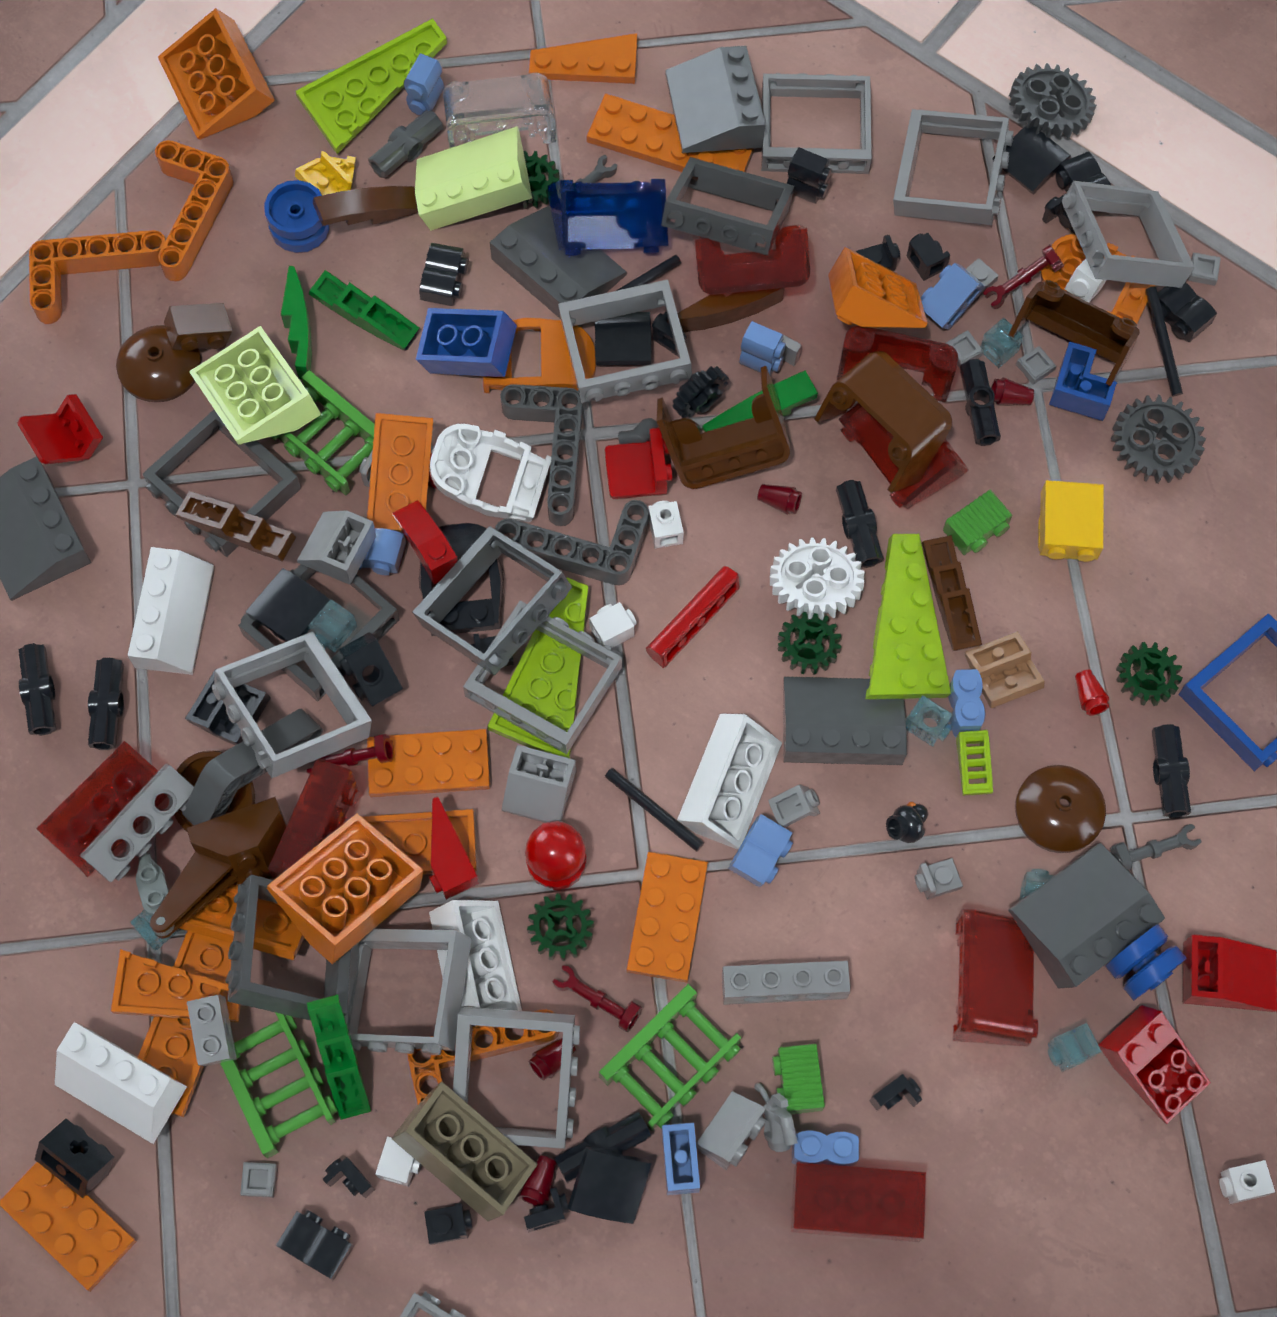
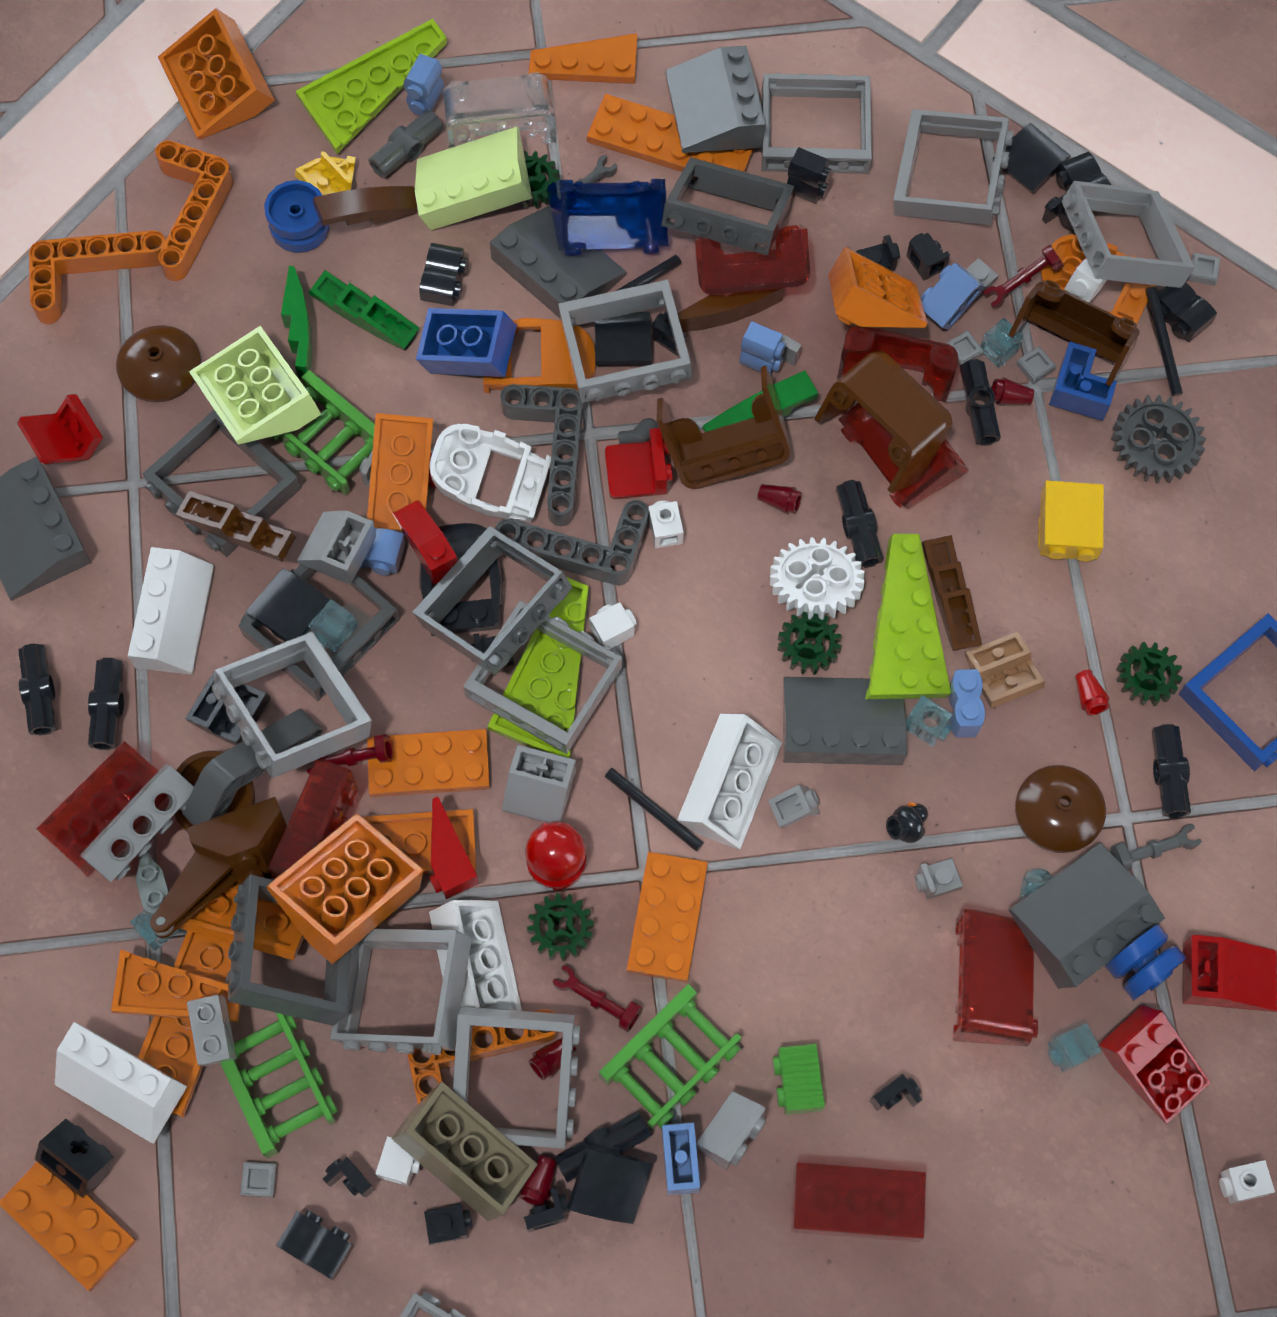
brick [164,303,232,351] -> none
green slope [307,994,371,1120] -> none
black brick [338,632,403,707] -> none
red brick [646,566,740,668] -> none
black gear [672,366,729,418] -> none
light grey brick [722,961,850,1005] -> none
medium blue brick [728,814,793,887] -> none
light grey piece [754,1083,798,1152] -> none
medium blue brick [792,1130,859,1169] -> none
bright green brick [943,489,1012,555] -> none
lime slope [956,730,993,796] -> none
dark grey gear [1009,63,1097,139] -> none

